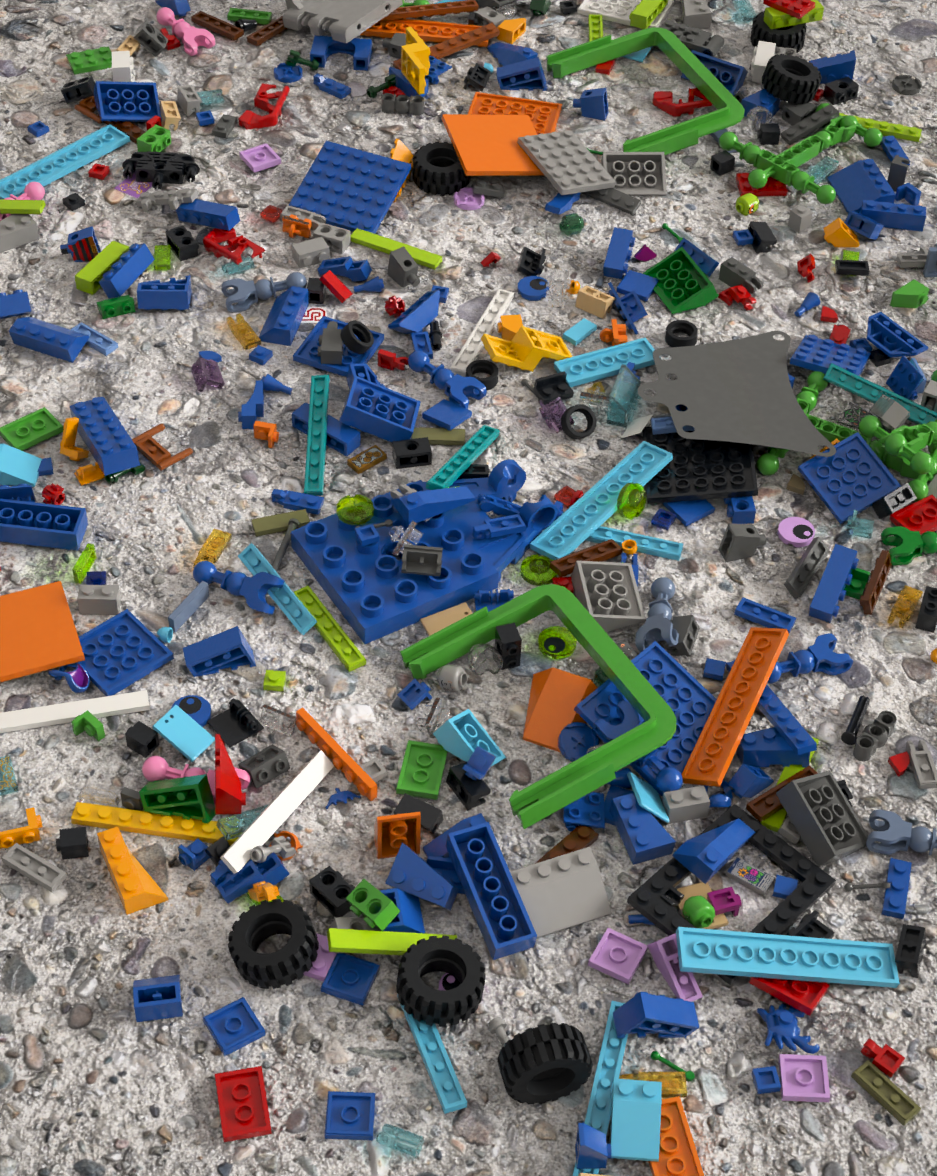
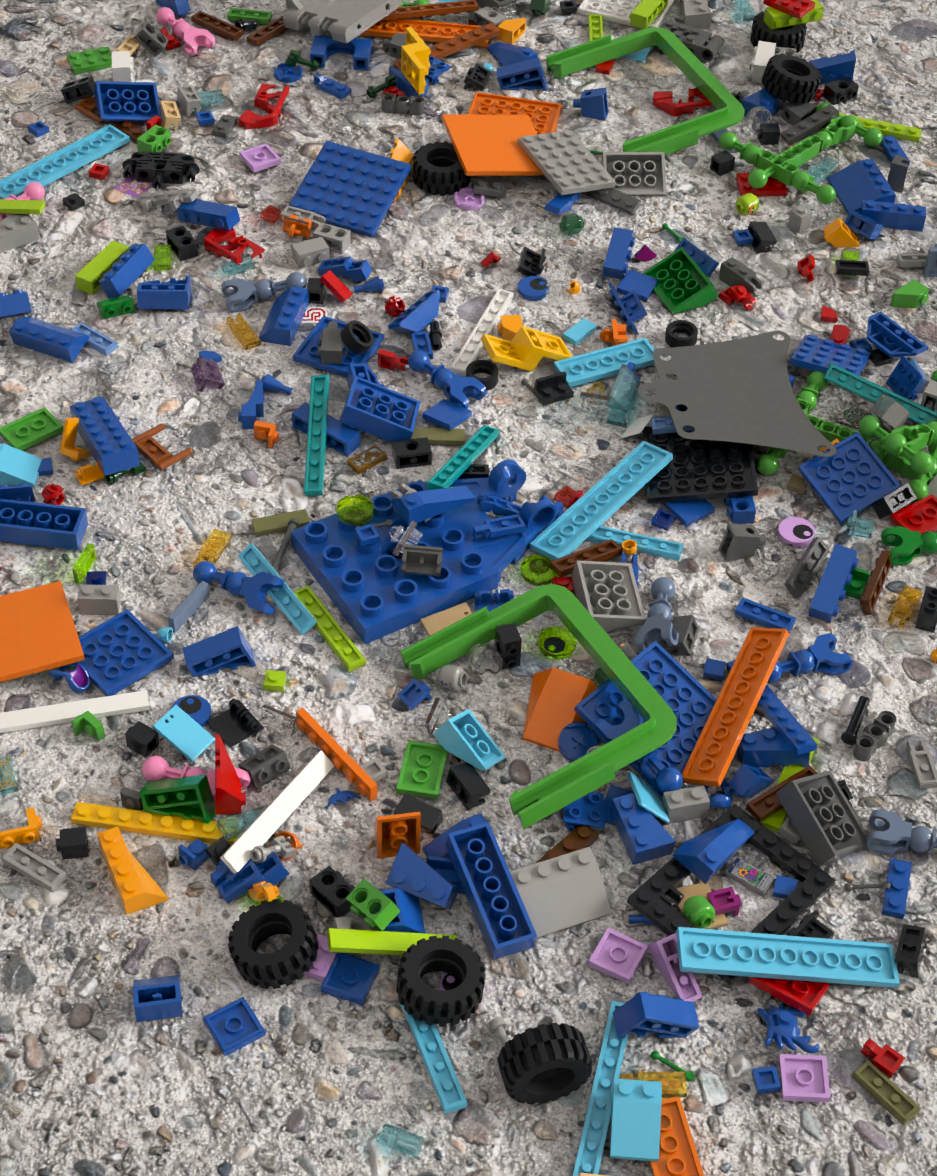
torso [60,226,101,262] -> none
red plate [215,1066,272,1142] -> none
blue plate [249,345,273,365] -> none
blue hinge [271,489,324,515] -> none
blue tile [325,1091,376,1140] -> none
lime tile [350,228,442,270] -> none
dark grey torso [387,246,420,287] -> none
blue bracket [462,746,496,780] -> none
clear purple bracket [538,396,575,433] -> none
black tyre [561,404,597,439] -> none
tan hinge [575,285,615,319] -> none
blue slope [575,1123,611,1169] -> none
blue cone [607,768,632,789] -> none
clear neon green tile [617,482,646,520] -> none
blue slope [681,50,748,96] -> none
blue cone [795,292,820,317] -> none
red tile [888,751,910,777] -> none
dark grey tile [892,75,922,95] -> none
blue bracket [895,183,921,206] -> none

